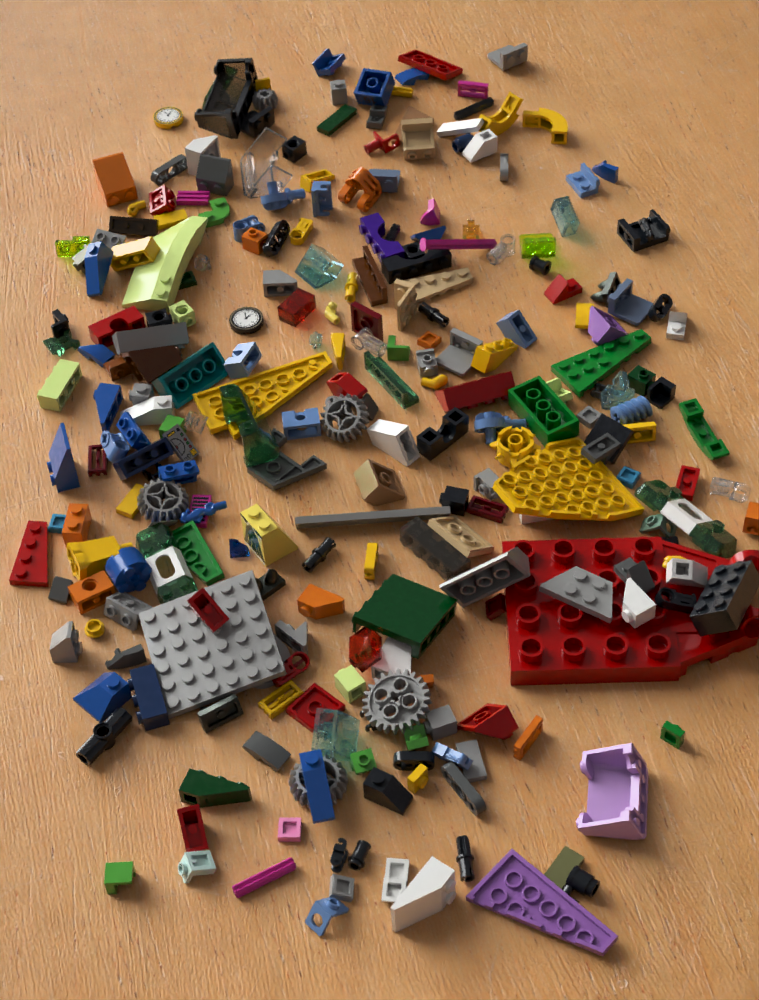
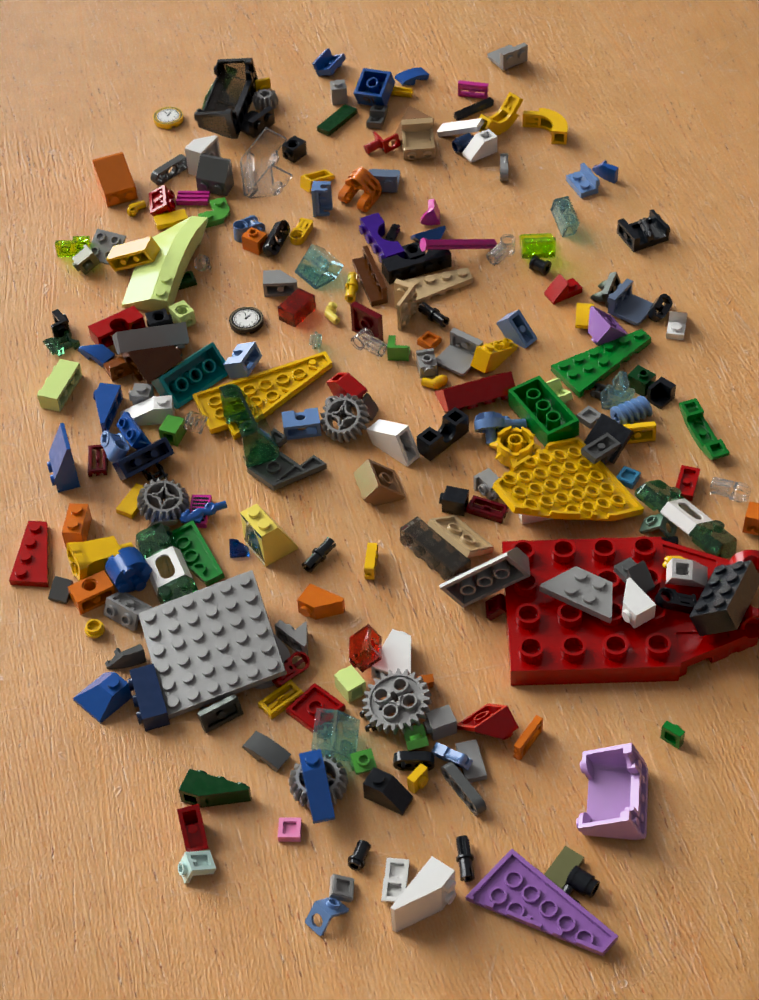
dark azure tile [48,514,66,534] -> none
light grey slope [49,621,82,663] -> none
black piece [76,707,133,766] -> none
blue slope [84,241,114,297] -> none
bright green panel [104,861,136,894] -> none
dark brown plate [109,216,159,236] -> none
blue bracket [158,460,200,484] -> none
light grey tile [162,424,200,462] -> none
red slope [187,587,229,633] -> none
dark pink axle [232,858,296,898] -> none
pearl dark grey tile [256,569,286,601] -> none
medium blue pin [260,181,306,210] -> none
light grey tile [295,506,451,529] -> none
black piece [330,838,348,873] -> none
yellow slope [331,333,346,370] -> none
dark green panel [352,574,457,659] -> none
clear green fence [364,351,419,409] -> none
red tile [398,50,463,81] -> none
clear yellow tile [463,220,479,239] -> none

